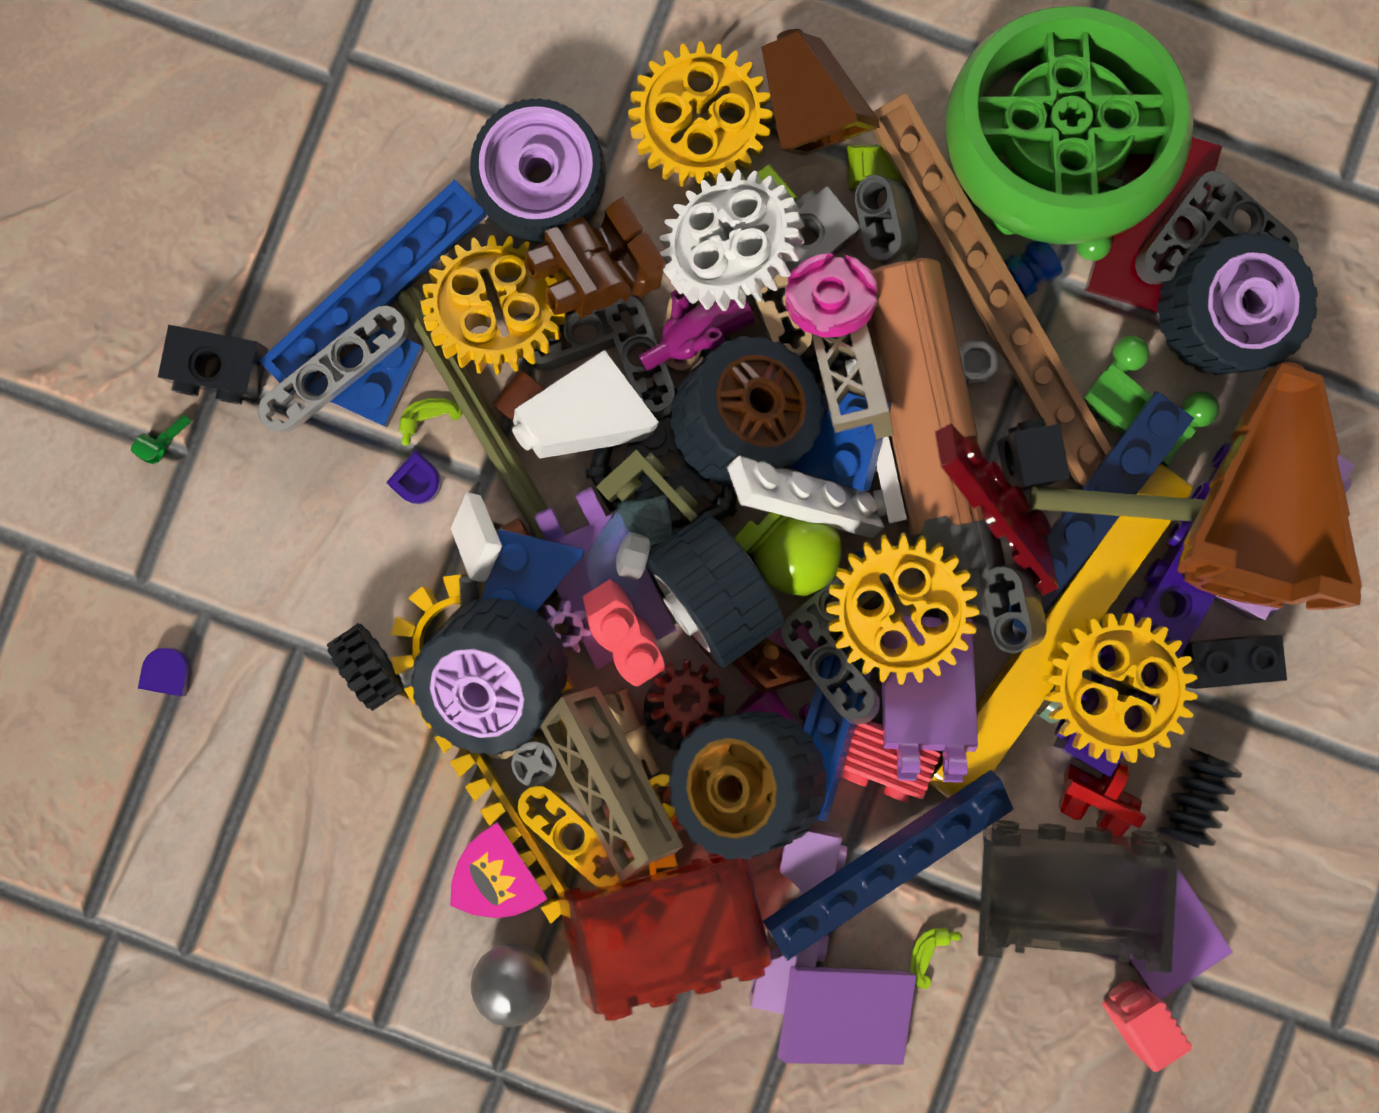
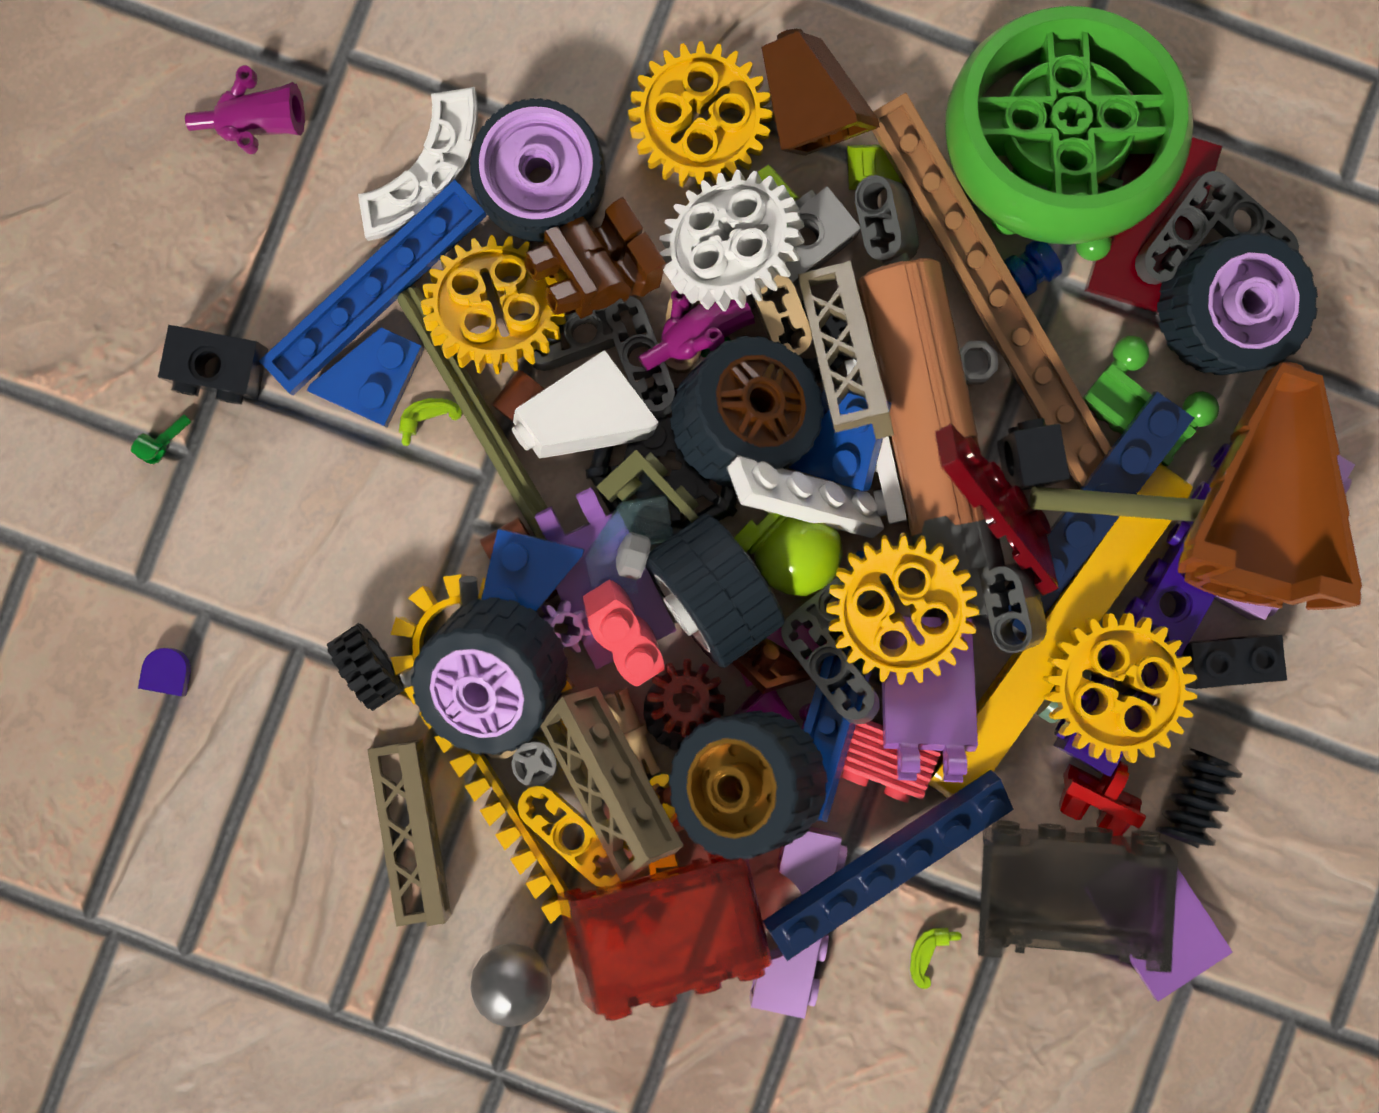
light grey beam [258,306,408,433] -> none
dark purple tile [386,450,442,505] -> none
dark pink sticker [450,822,548,918] -> none
white tile [451,492,502,582] -> none
medium lavender tile [777,966,916,1065] -> none
dark pink tile [785,253,877,337] -> none
coral brick [1102,981,1192,1072] -> none
none -> magenta piece [185,65,305,154]
none -> white tile [358,87,478,241]
none -> dark tan fence [367,739,451,927]

